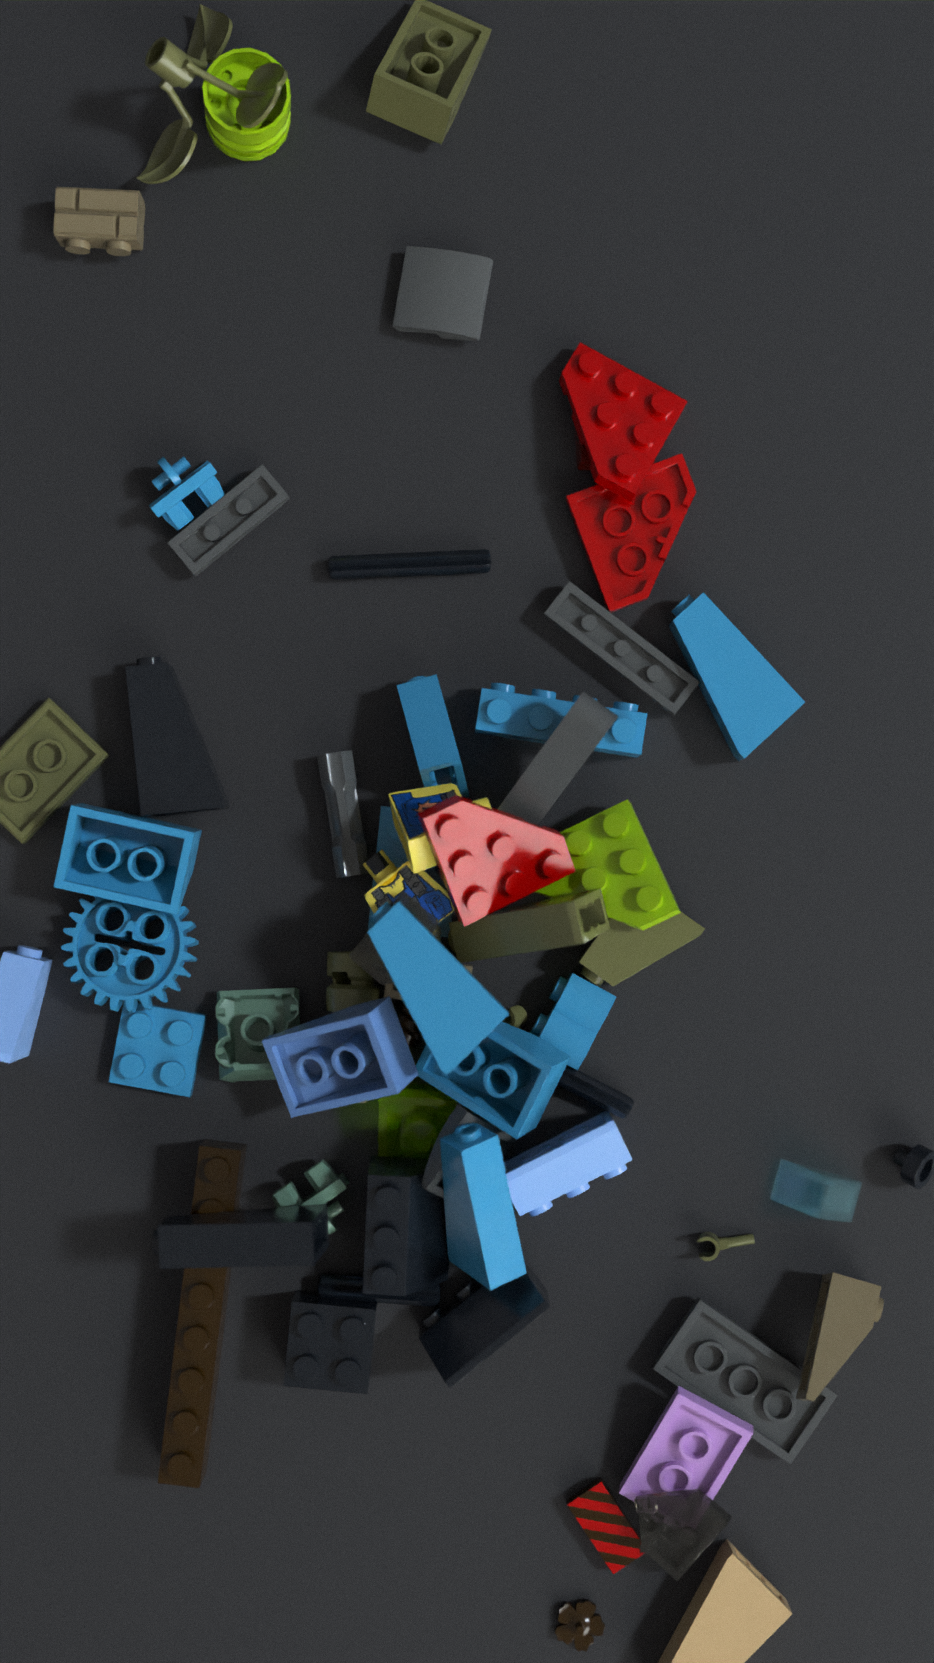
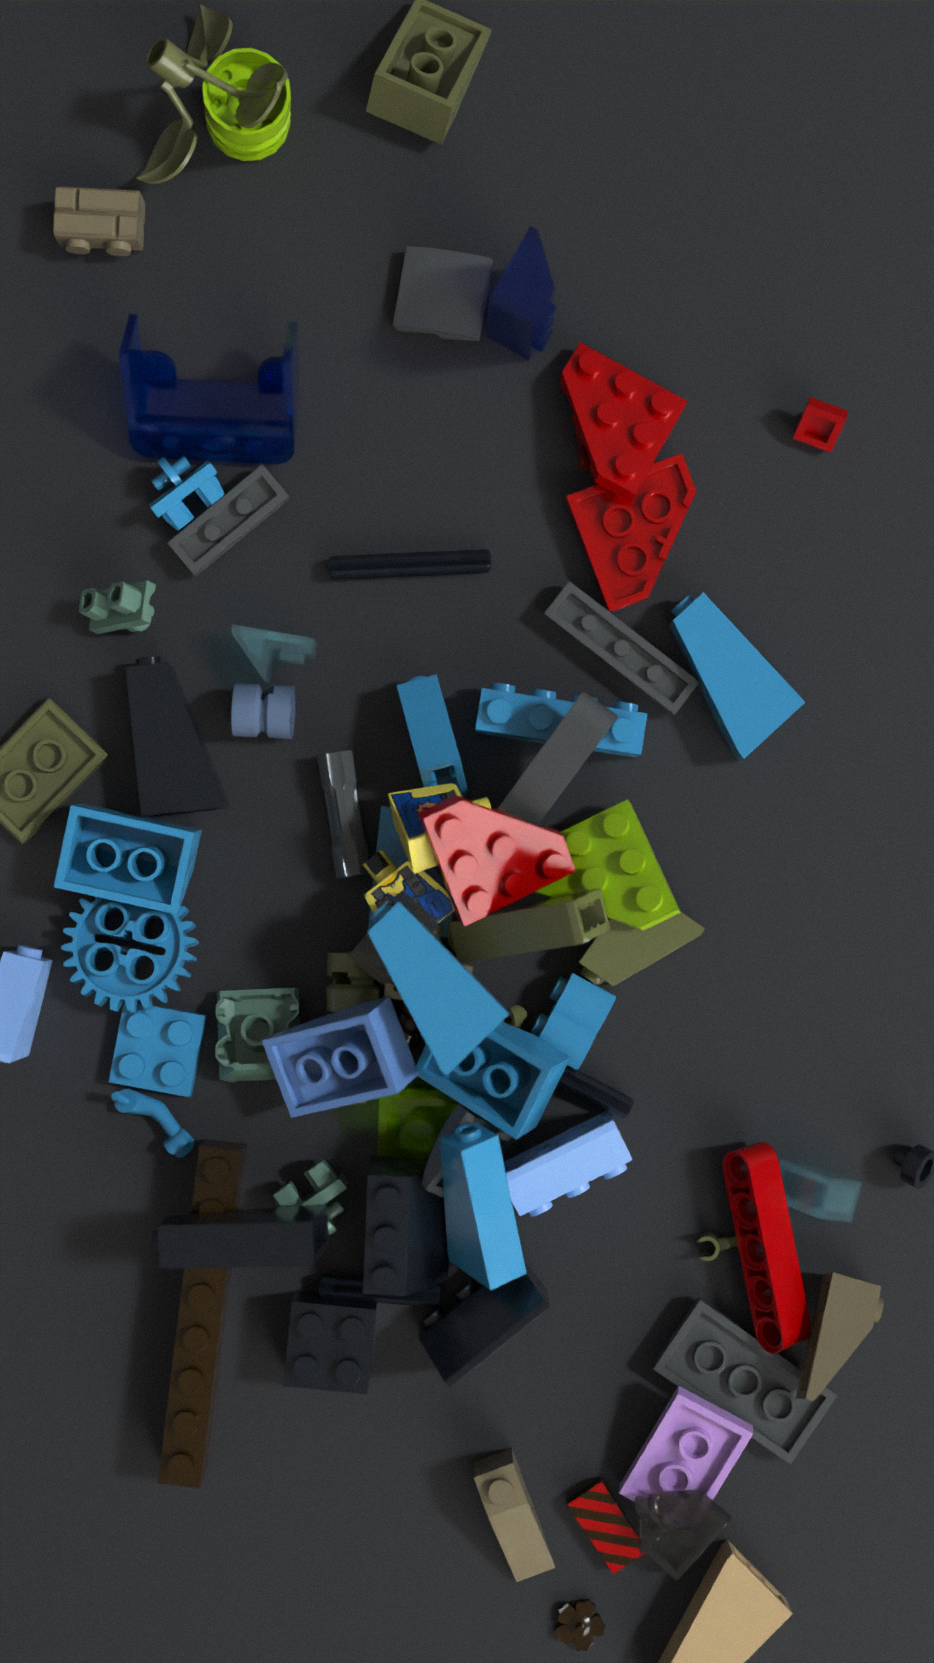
none -> sand green hips [79,580,156,634]
none -> dark azure piece [111,1089,195,1158]
none -> clear blue windscreen [119,314,299,464]
none -> clear light blue slope [231,624,318,684]
none -> sand blue wheel [231,683,296,739]
none -> dark tan slope [473,1448,555,1582]
none -> clear blue slope [487,226,557,361]
none -> red beam [722,1141,811,1354]
none -> red plate [793,397,848,453]

